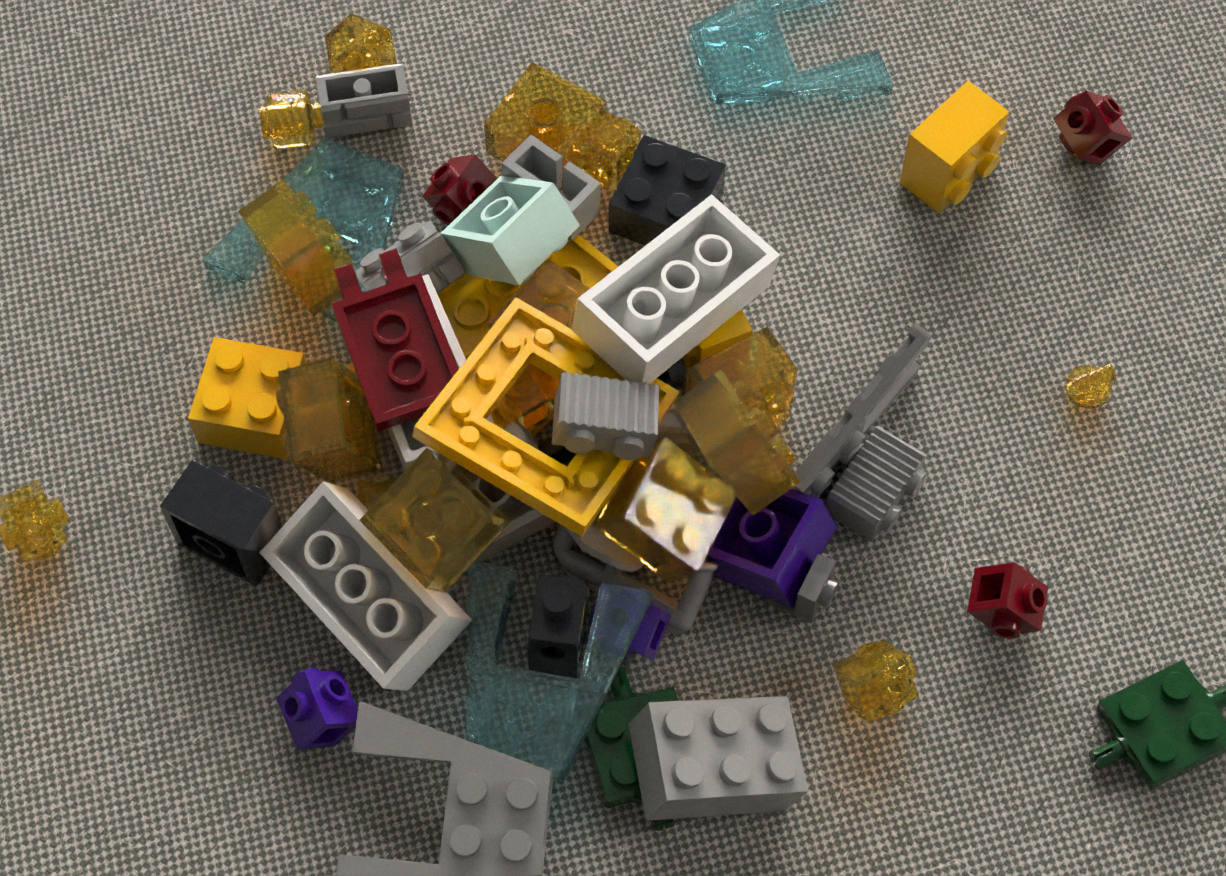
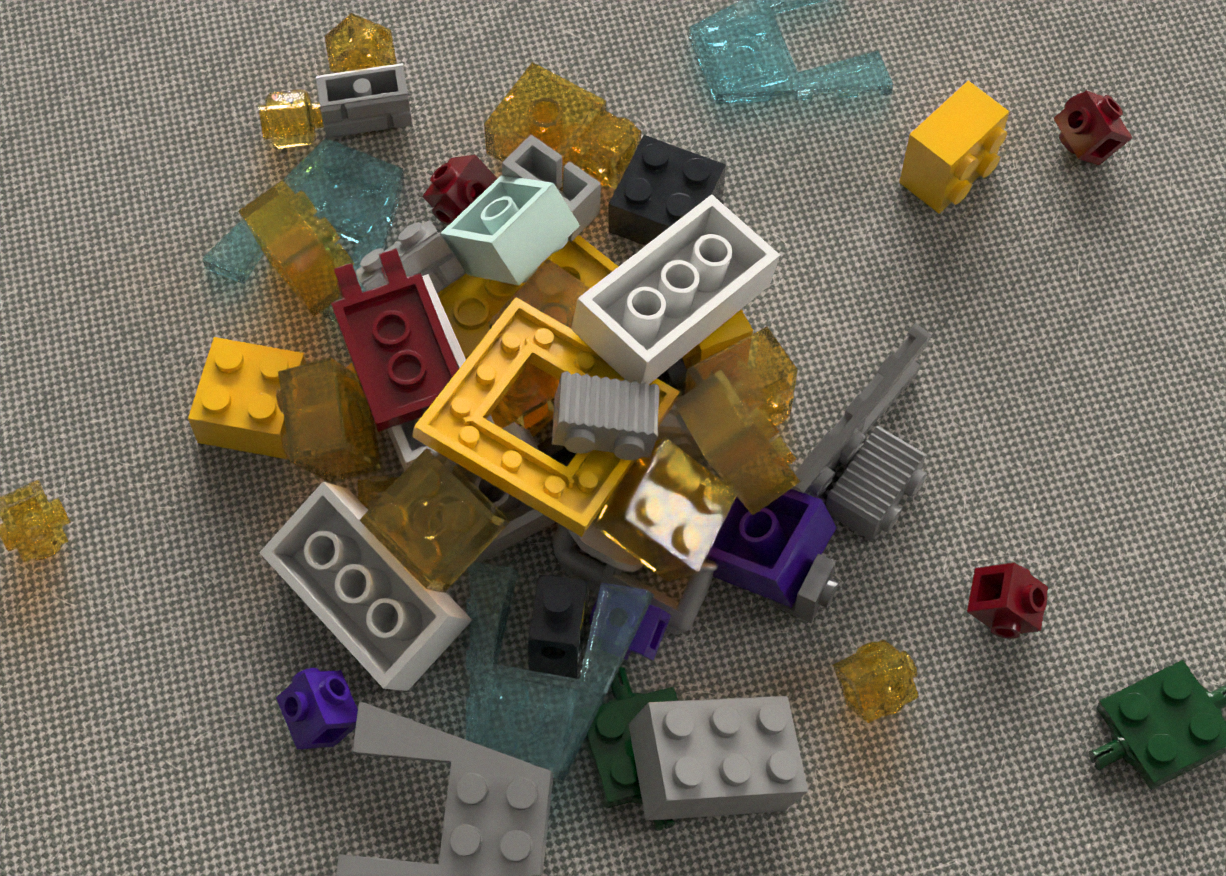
black brick [160,459,283,587] -> none
clear yellow plate [1065,363,1116,409] -> none

